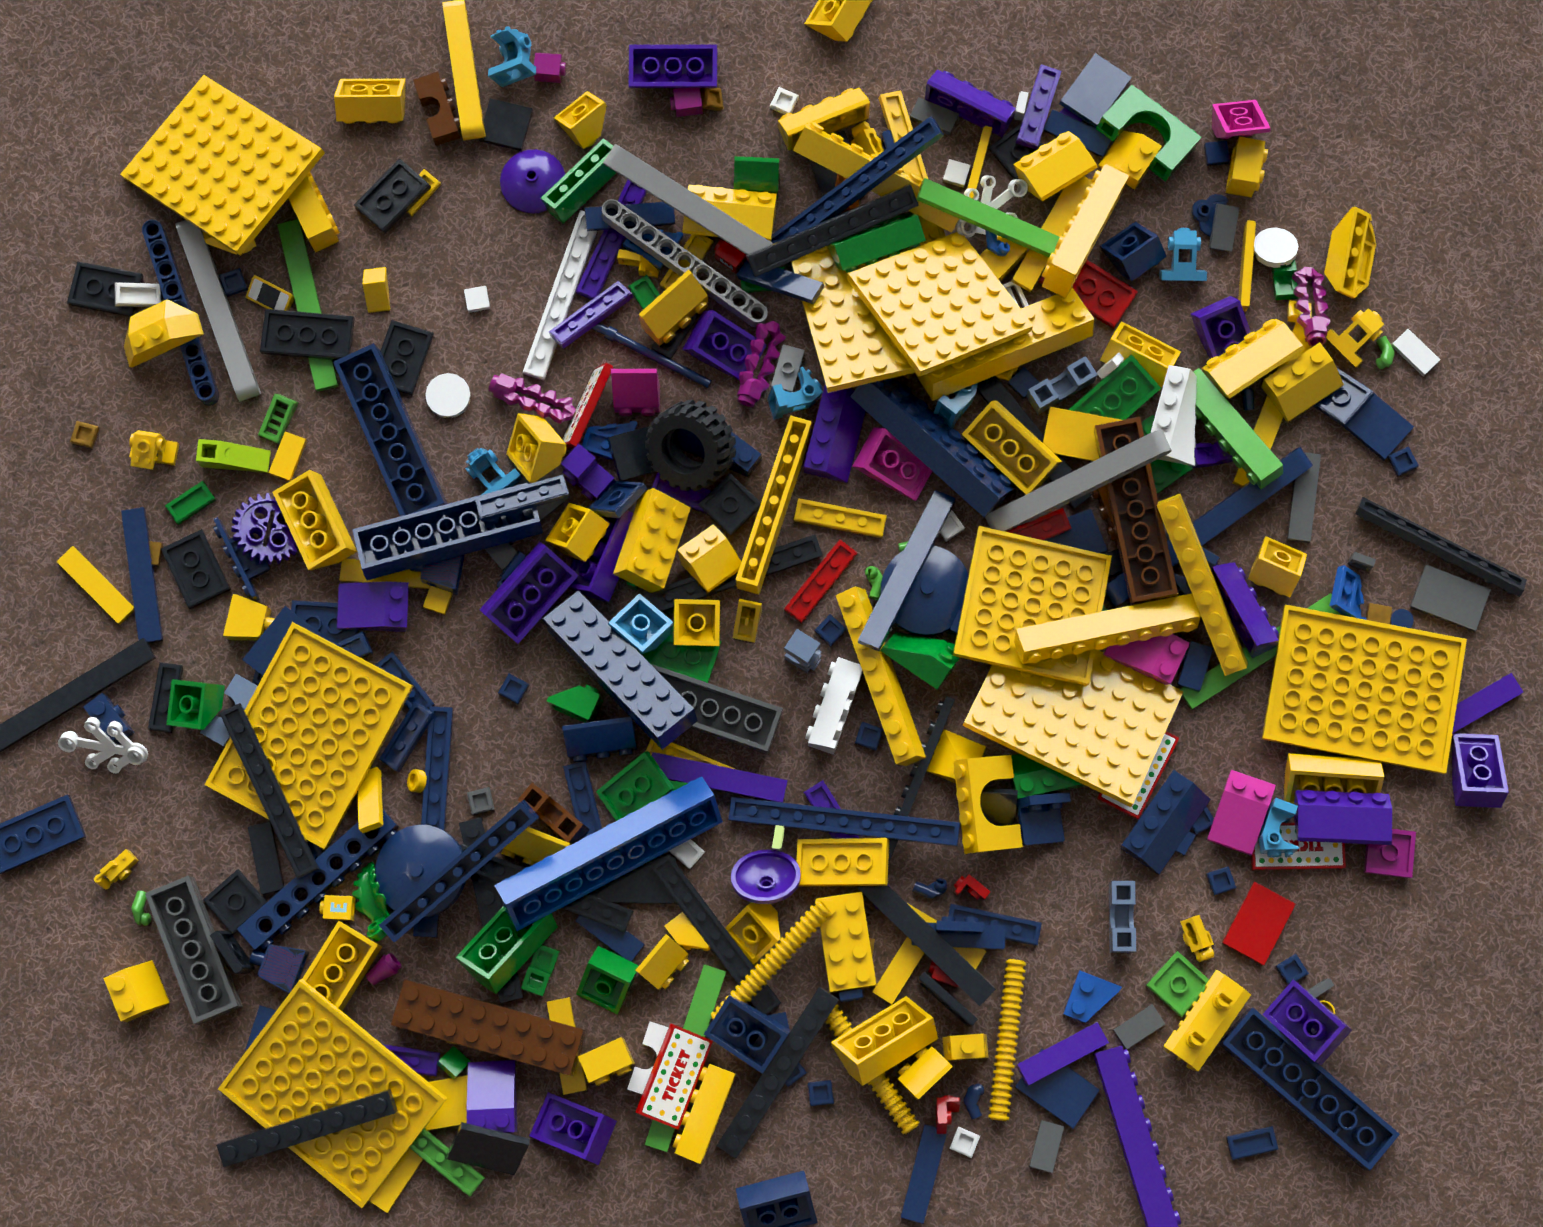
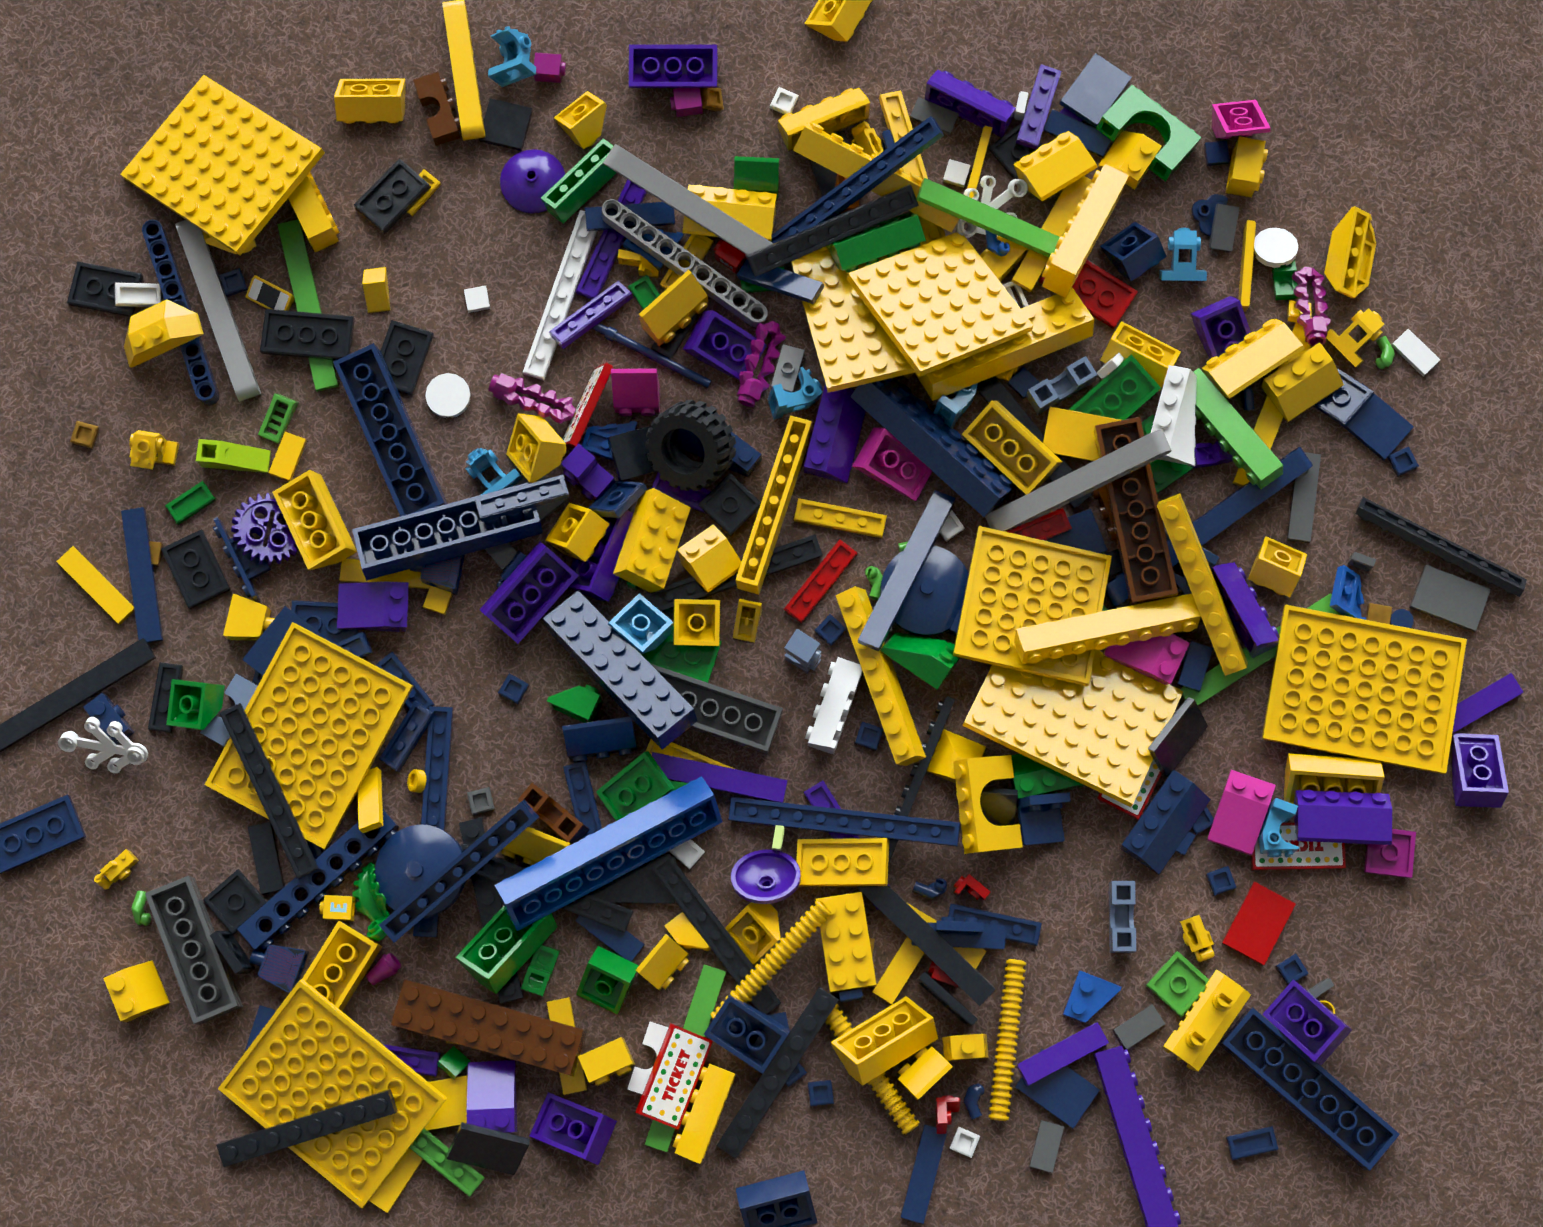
none -> black tile [1148,697,1208,777]

